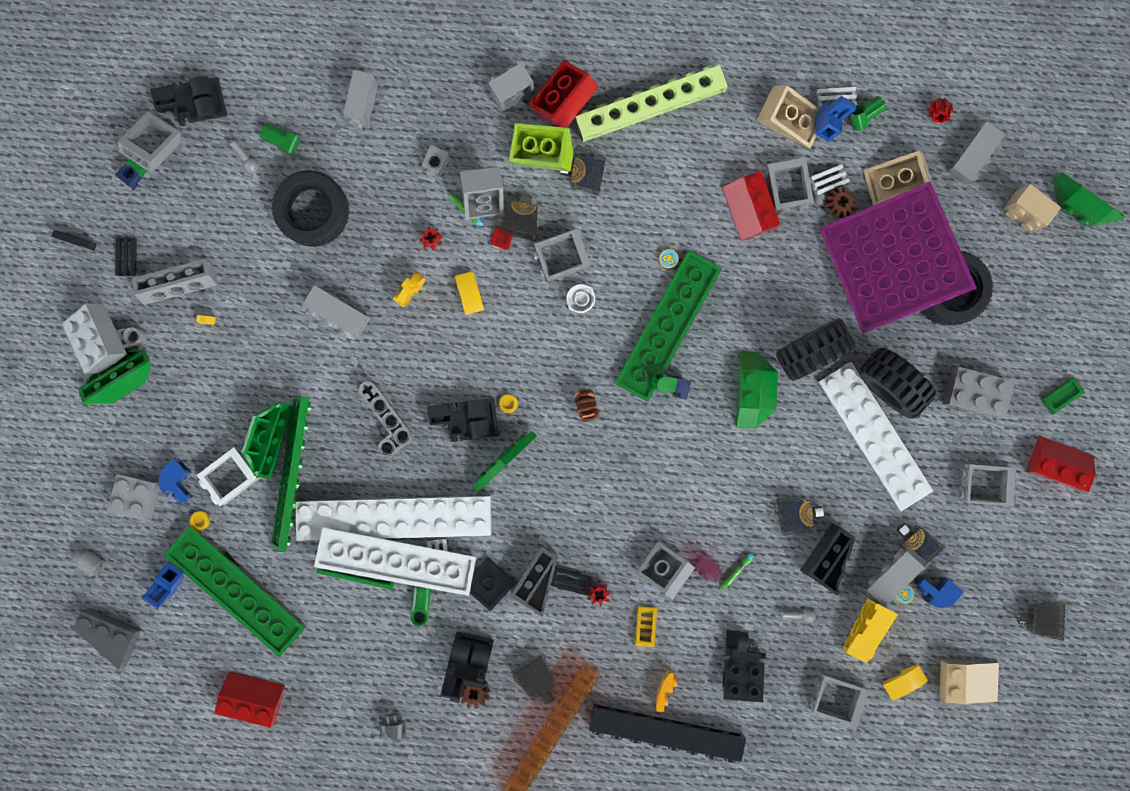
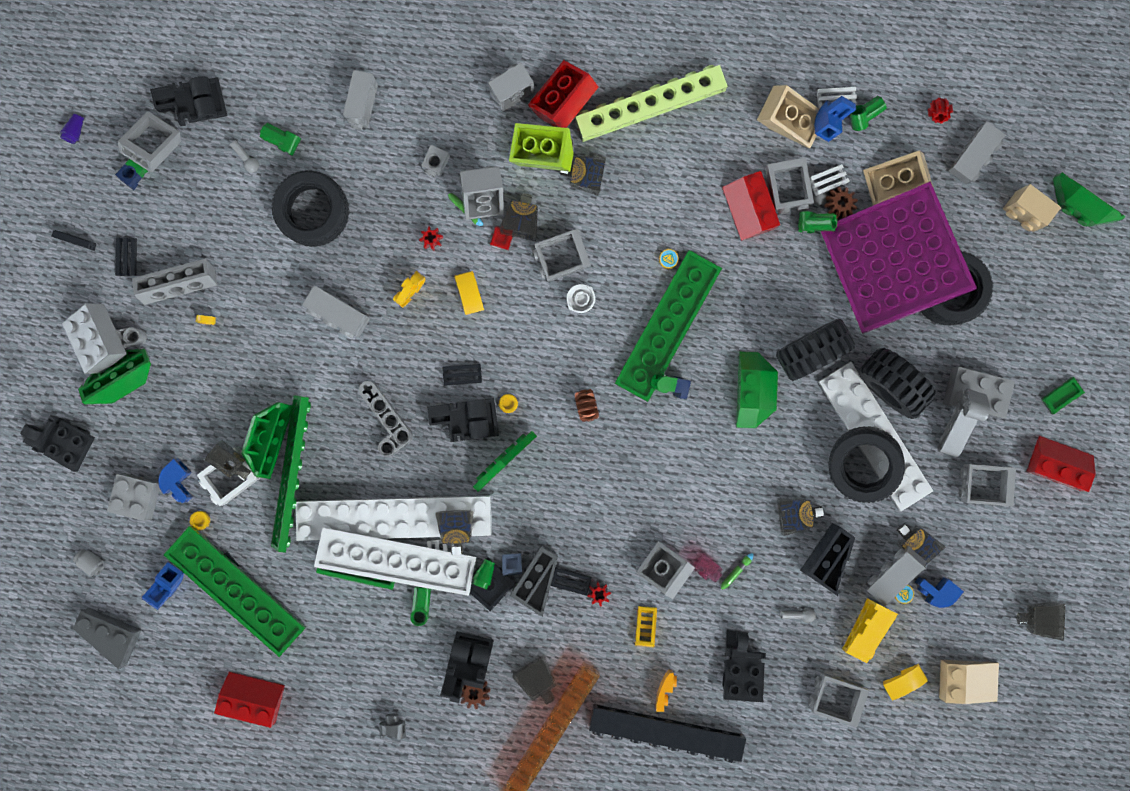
none -> black plate [20,415,95,472]
none -> dark purple cone [60,114,84,144]
none -> clear smoke torso [204,440,251,480]
none -> torso [436,509,475,555]
none -> black tile [442,364,482,386]
none -> green cone [472,559,495,590]
none -> sand blue plate [502,553,522,576]
none -> green piece [797,211,838,234]
none -> black tyre [828,426,905,503]
none -> light grey beam [938,389,990,457]

